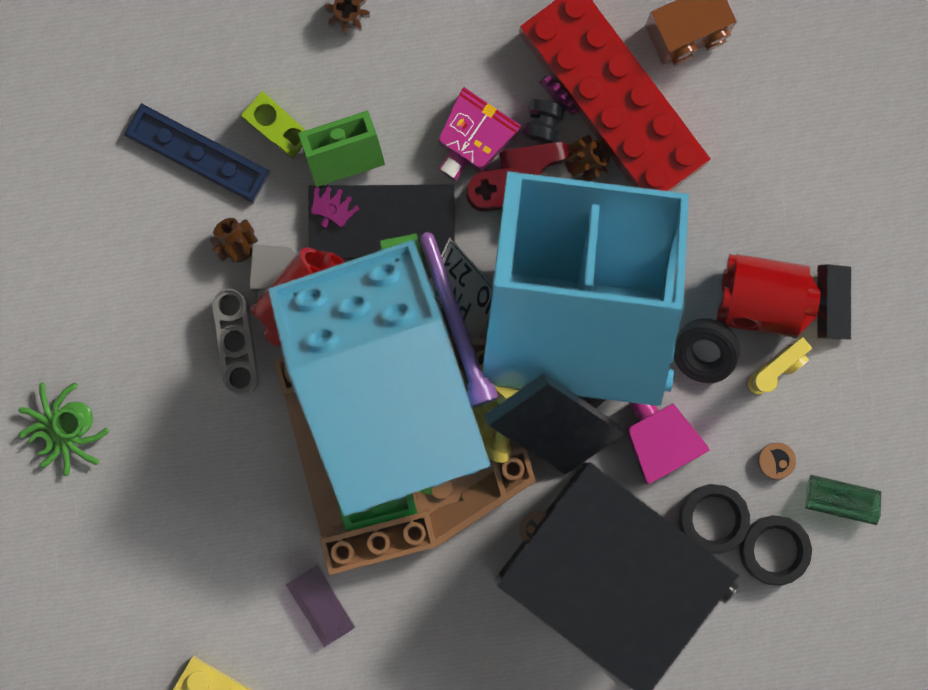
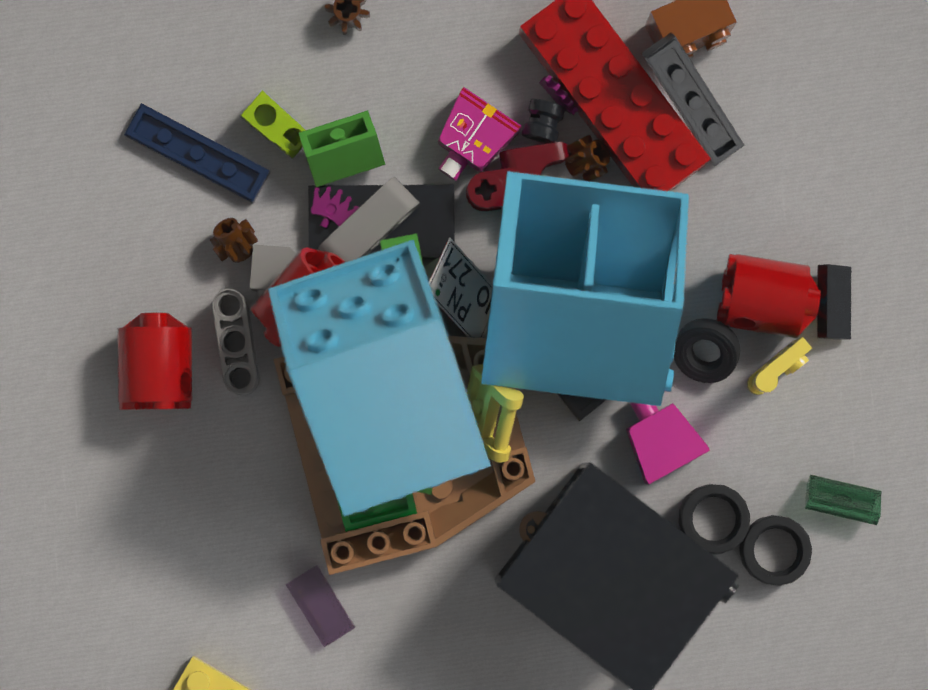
bright green animal [18,382,109,476] -> none
medium lavender piece [420,232,499,408] -> none
black tile [484,374,624,474] -> none
medium nougat tile [758,443,796,479] -> none
none -> red cylinder [117,313,192,410]
none -> light grey beam [318,177,420,262]
none -> black tile [641,32,745,166]

